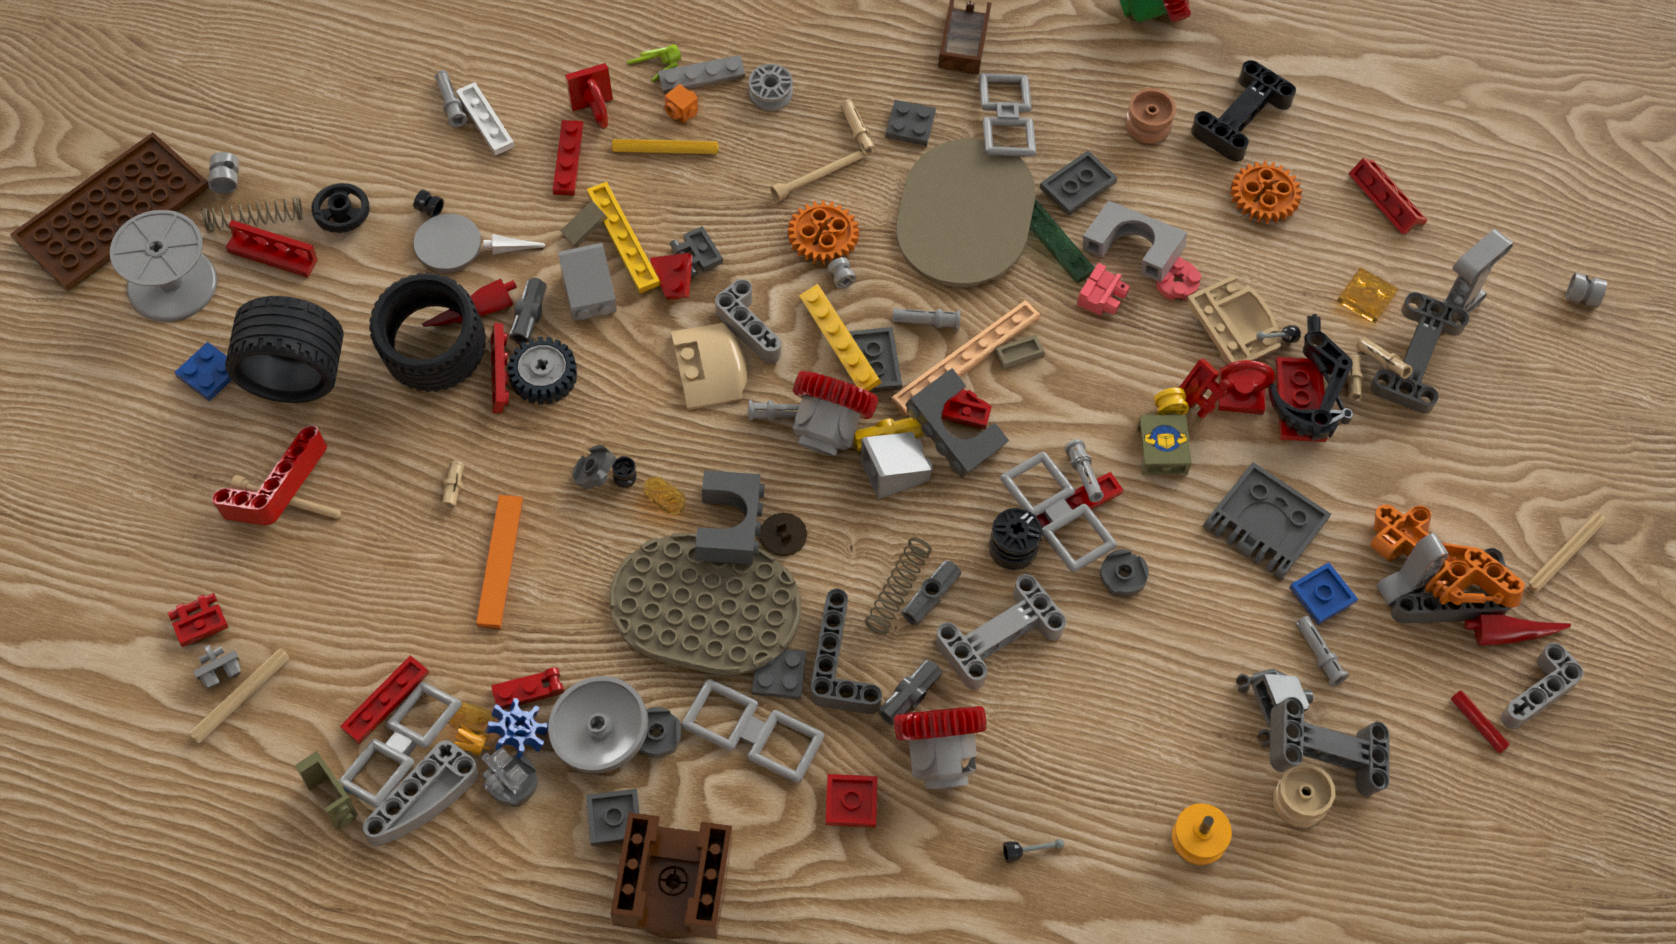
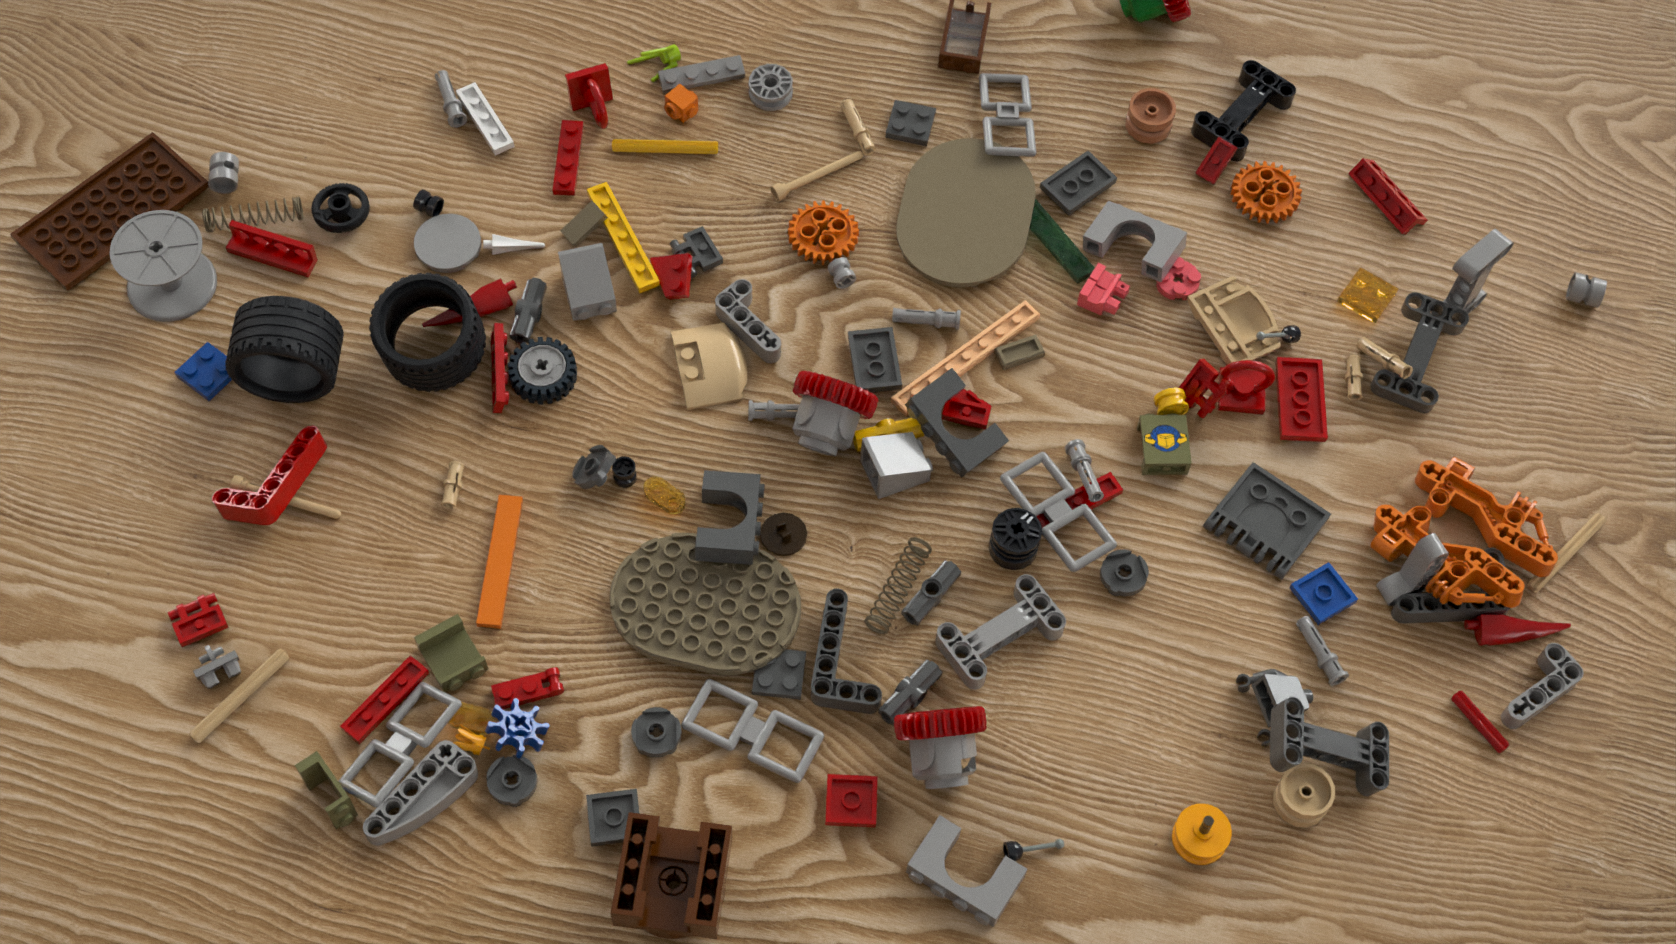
clear hips [481,748,528,795] -> none
light grey dish [548,676,648,774] -> none
yellow plate [799,284,882,391] -> none
black piece [1268,314,1353,441] -> none
none -> olive panel [414,614,488,693]
none -> light grey arch [906,815,1027,927]
none -> red plate [1195,137,1238,185]
none -> orange beam [1415,456,1558,577]

